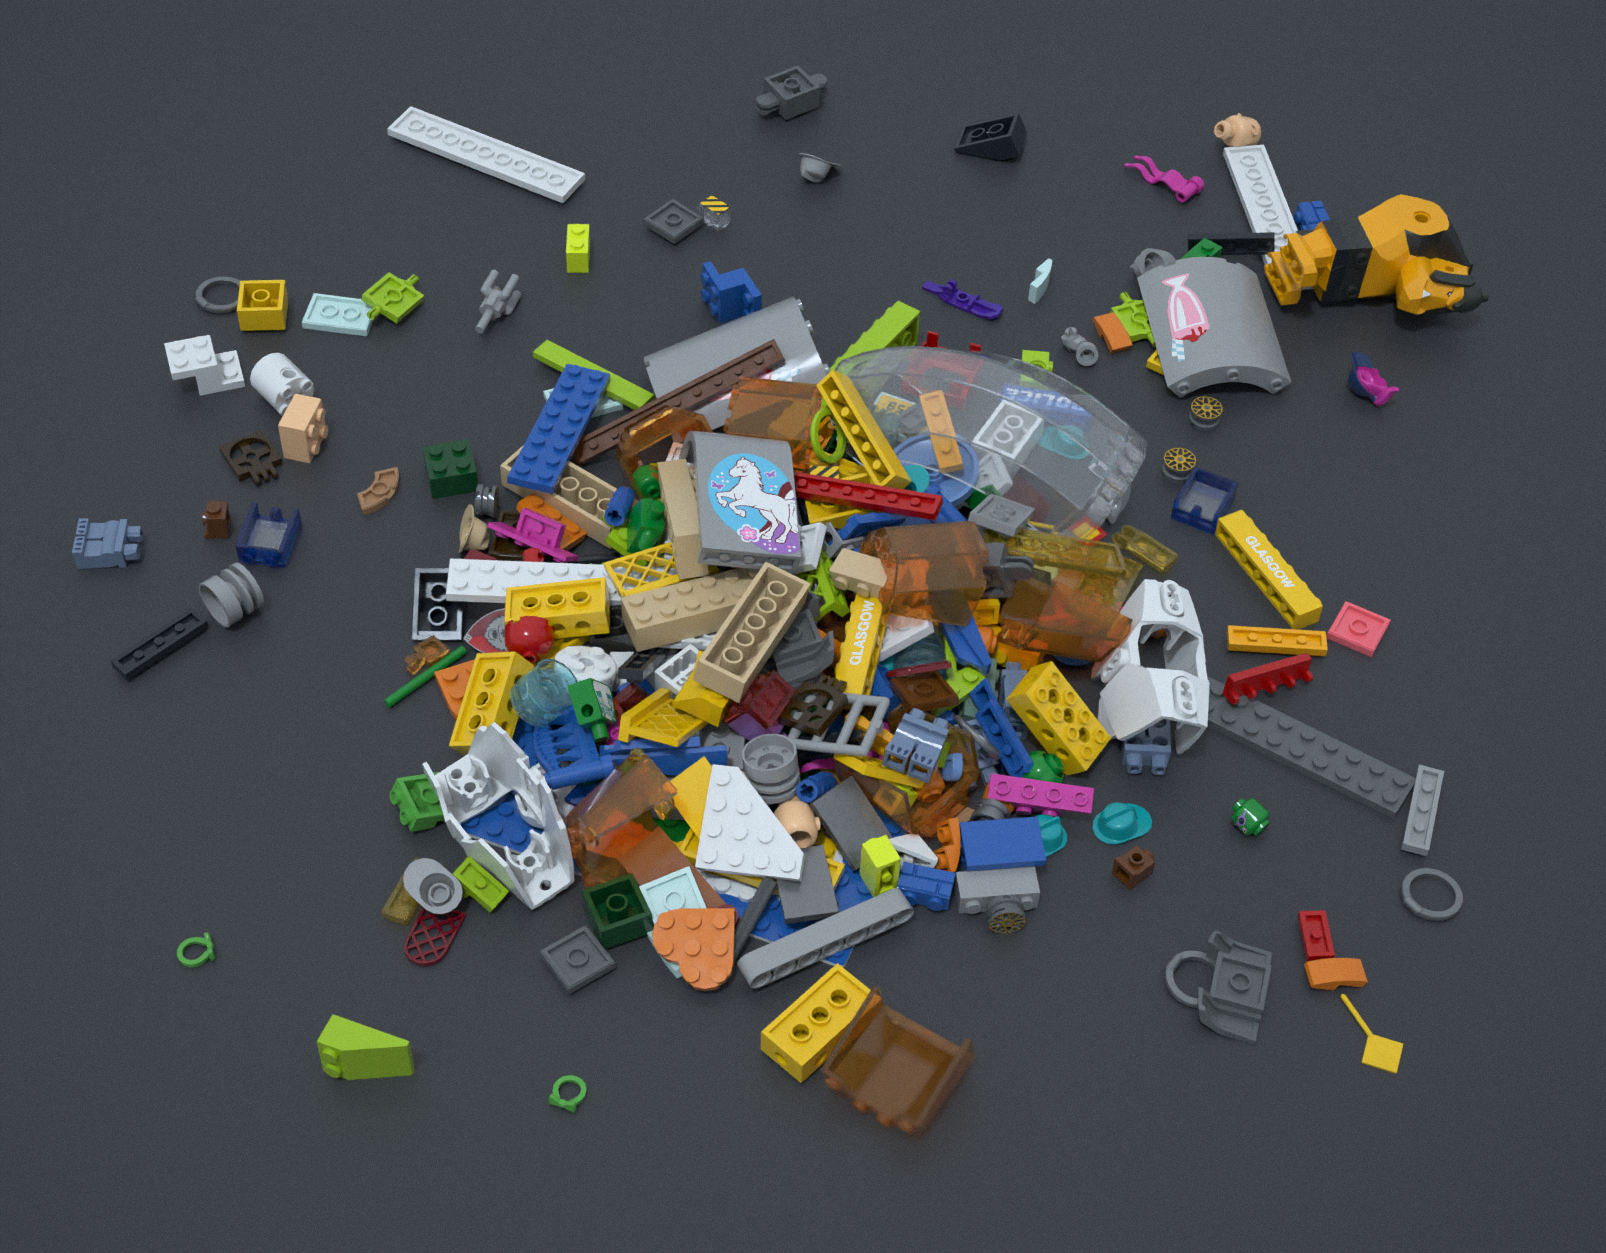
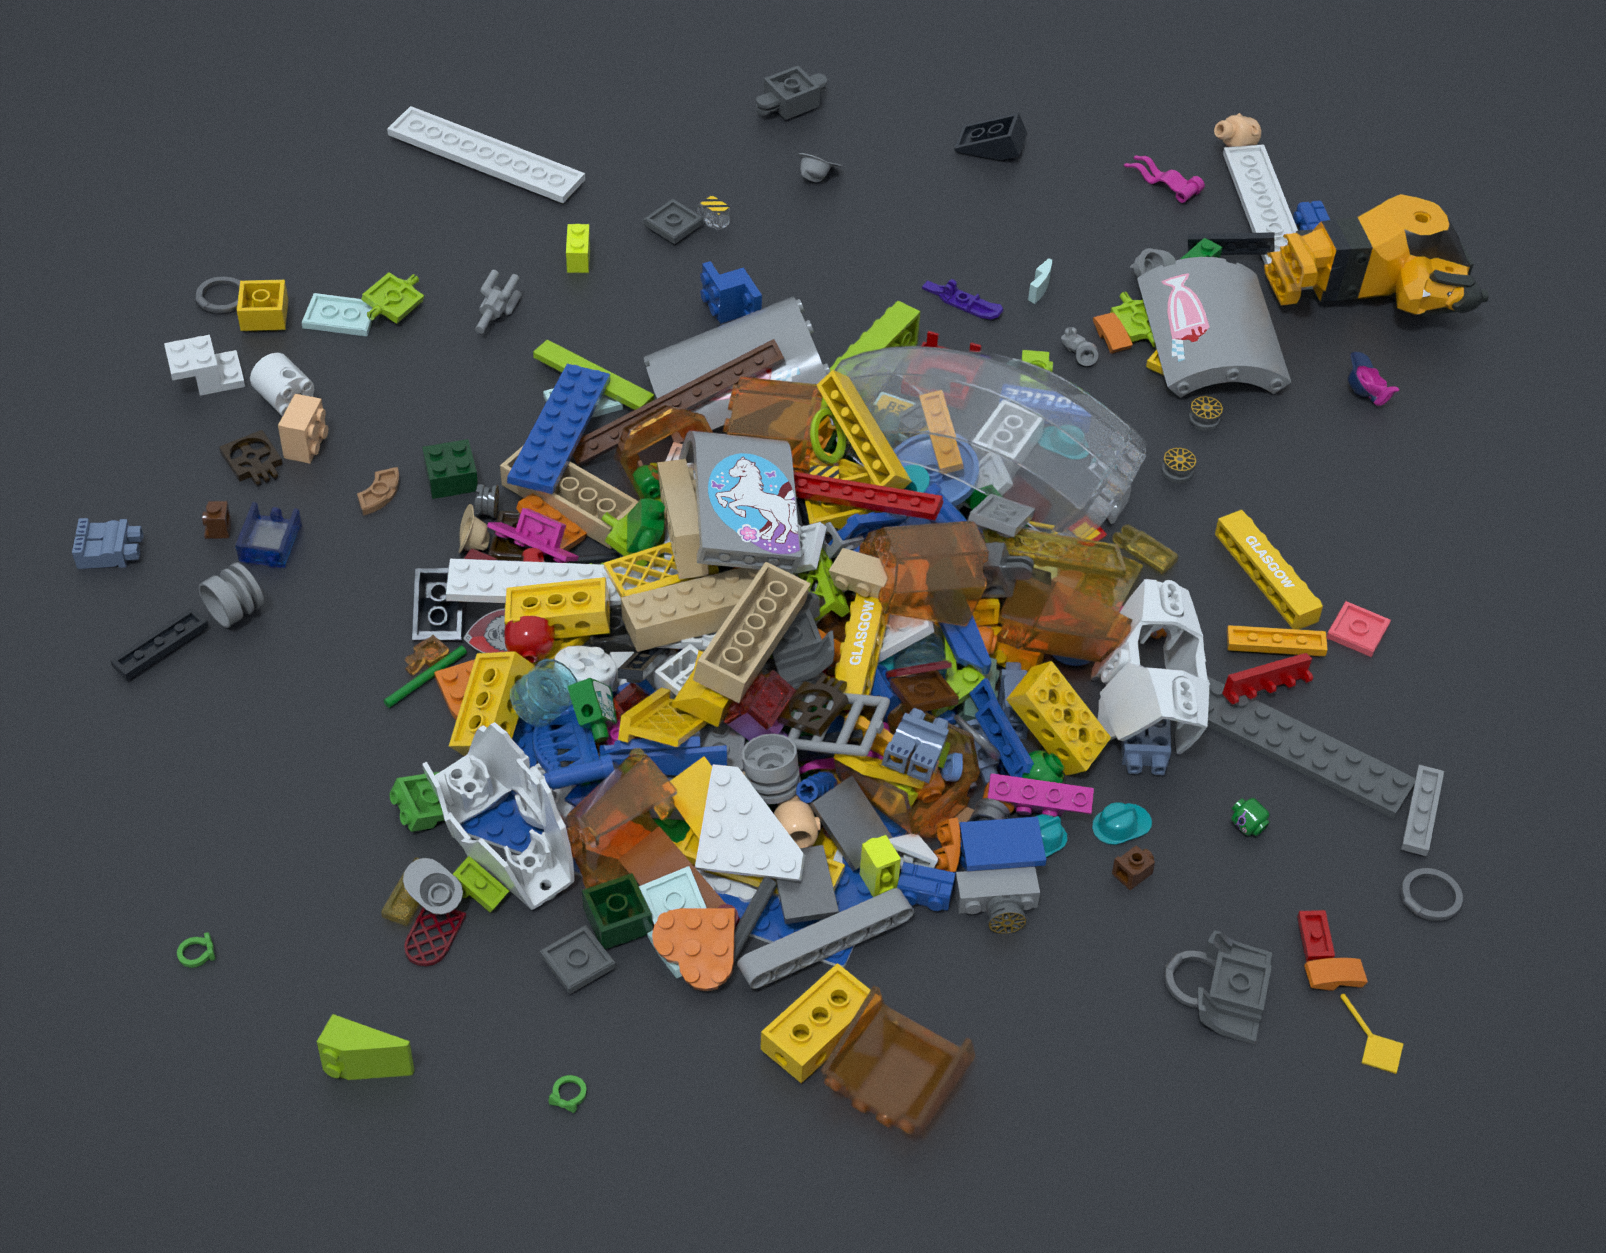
blue axle [604,486,635,527] -> none
clear blue window [1170,466,1239,535] -> none

